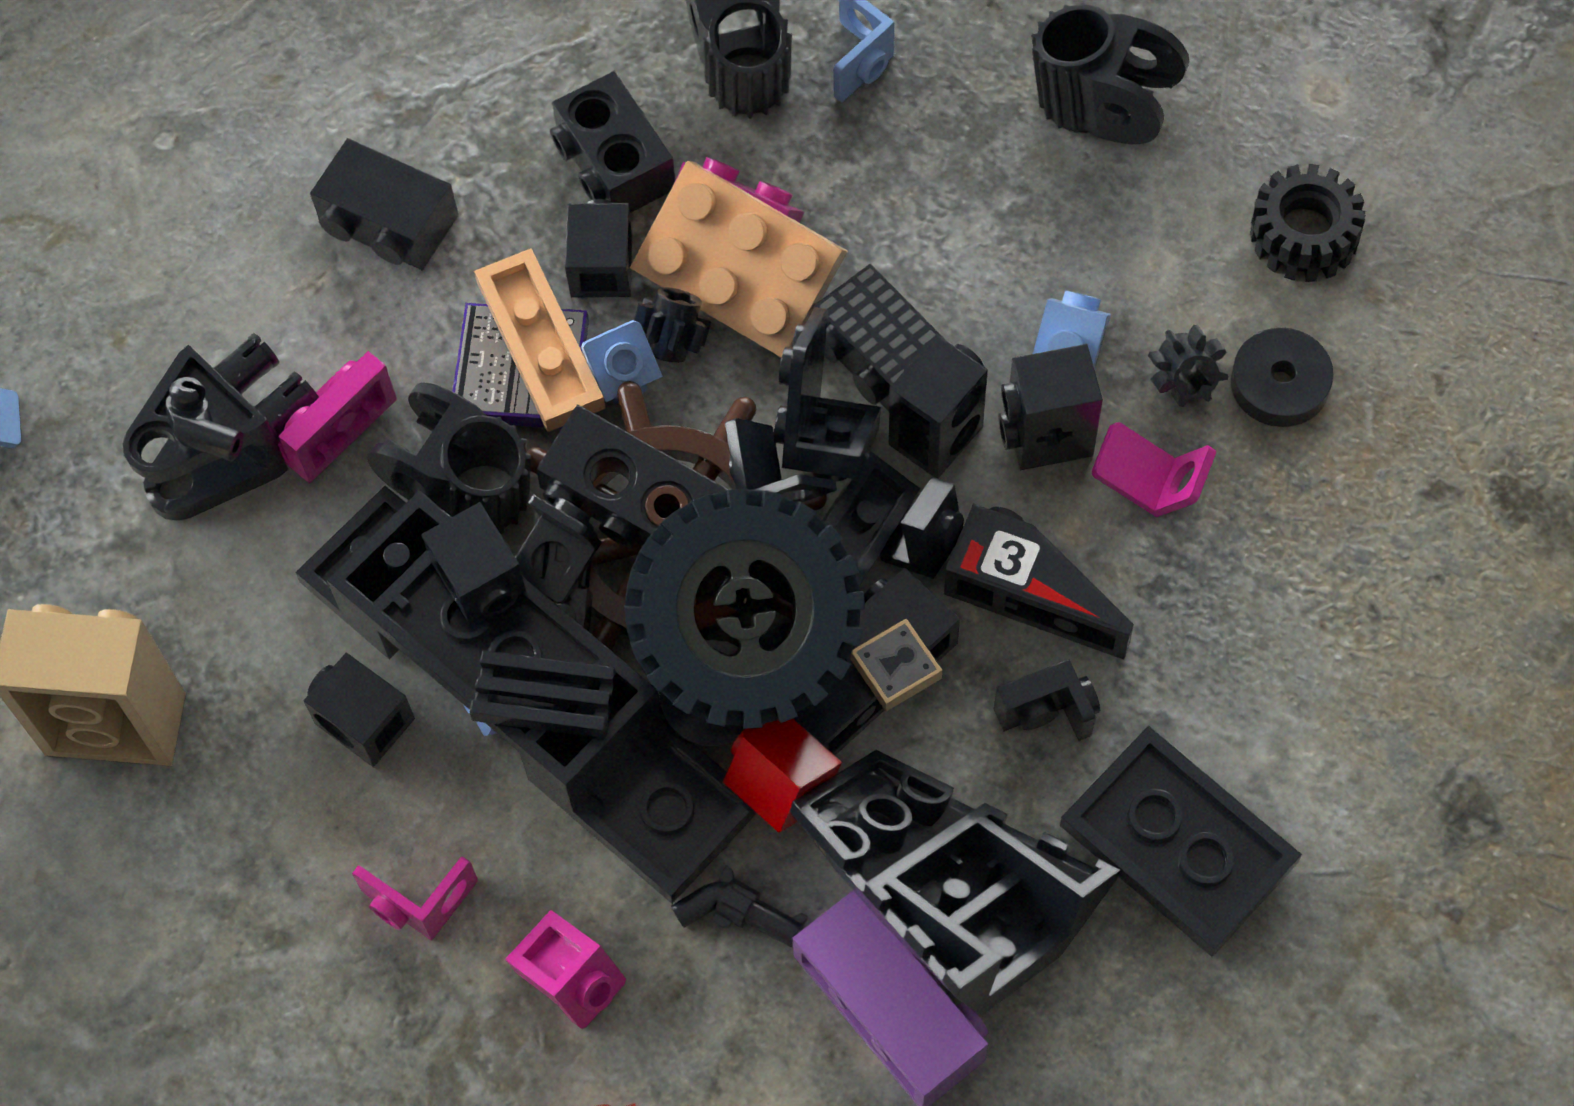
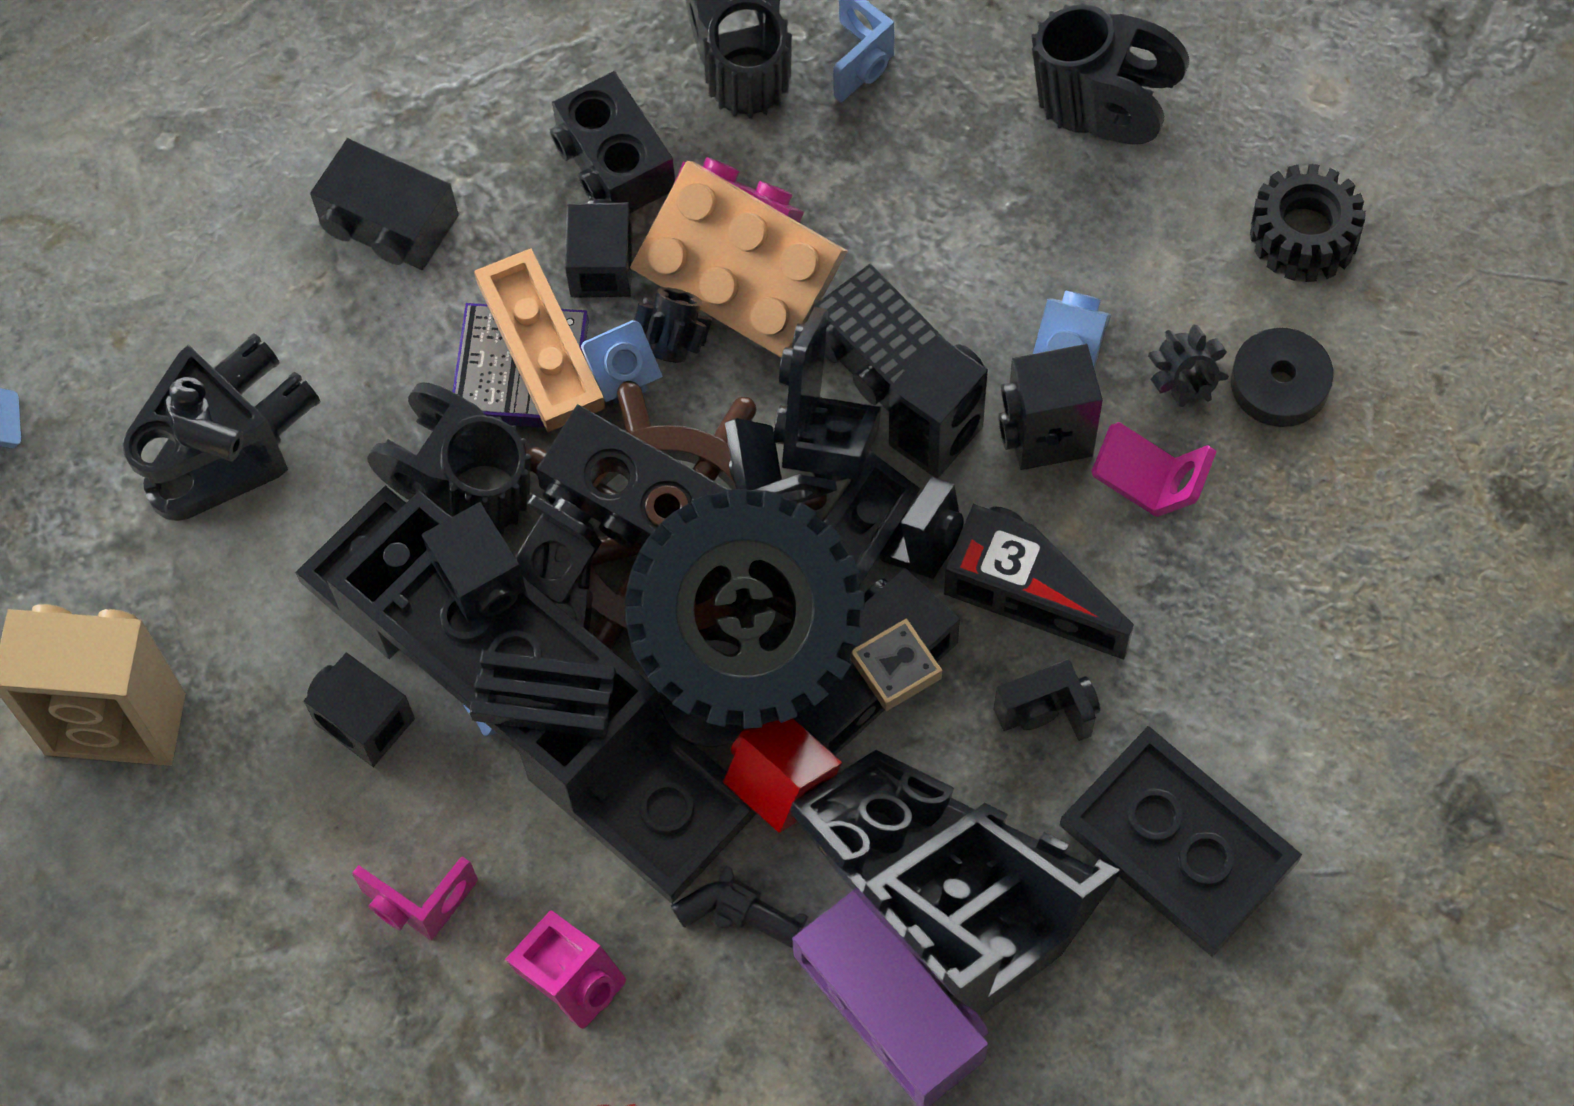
dark pink bracket [278,351,397,484] -> none

